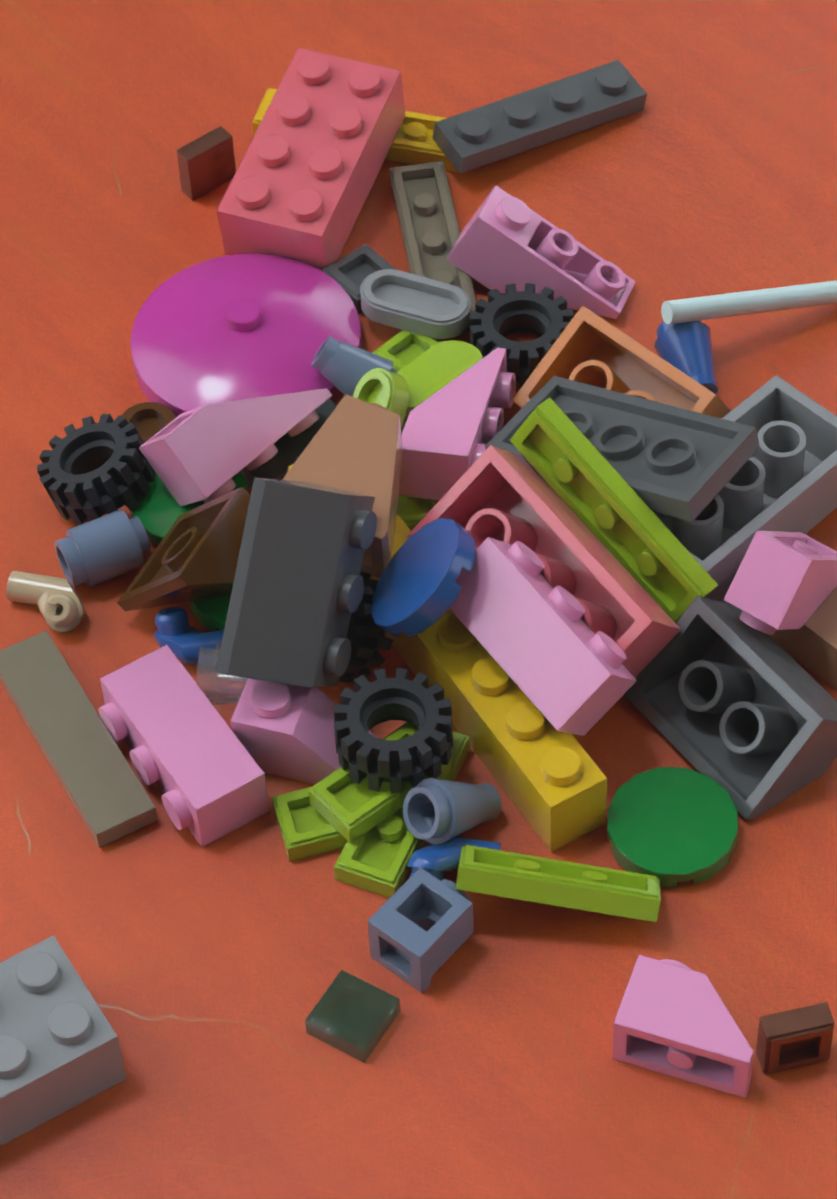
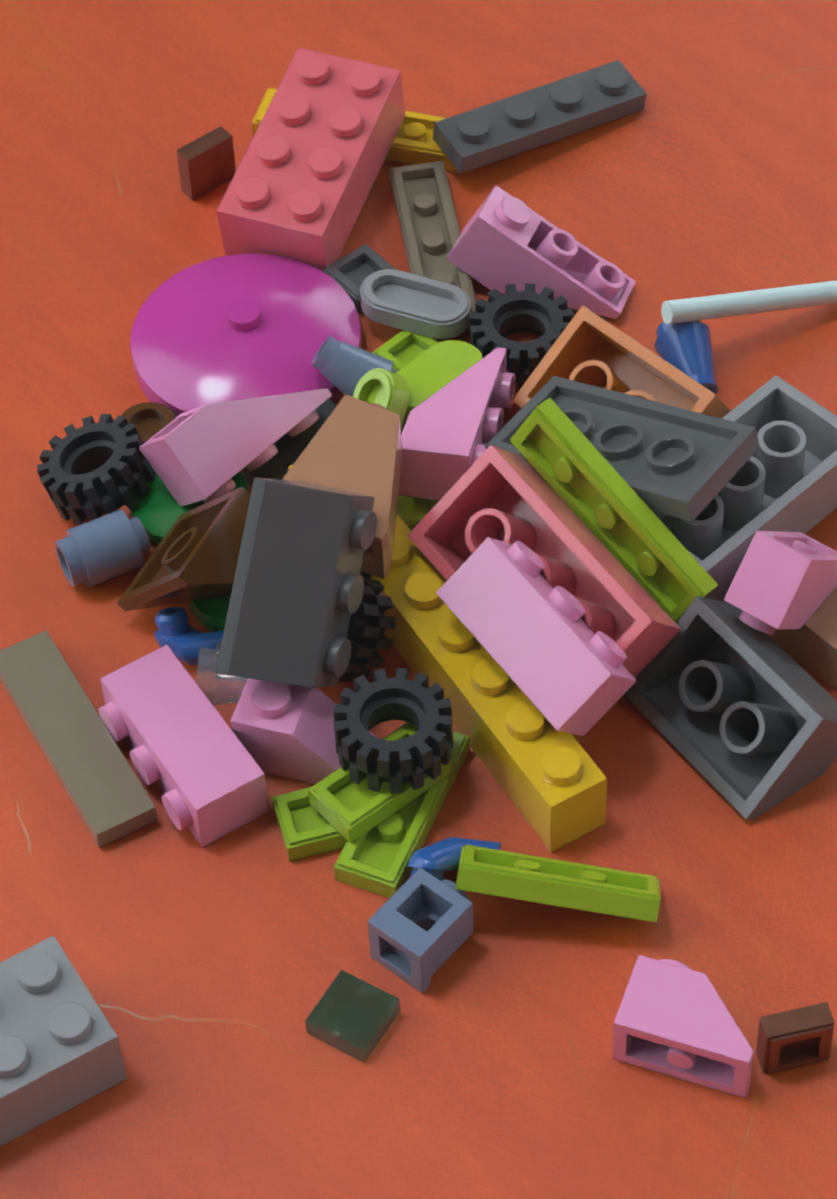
tan arm [6,571,83,632] -> none
blue tile [371,518,476,638] -> none
sand blue cone [403,778,501,844] -> none
green tile [607,767,738,887] -> none

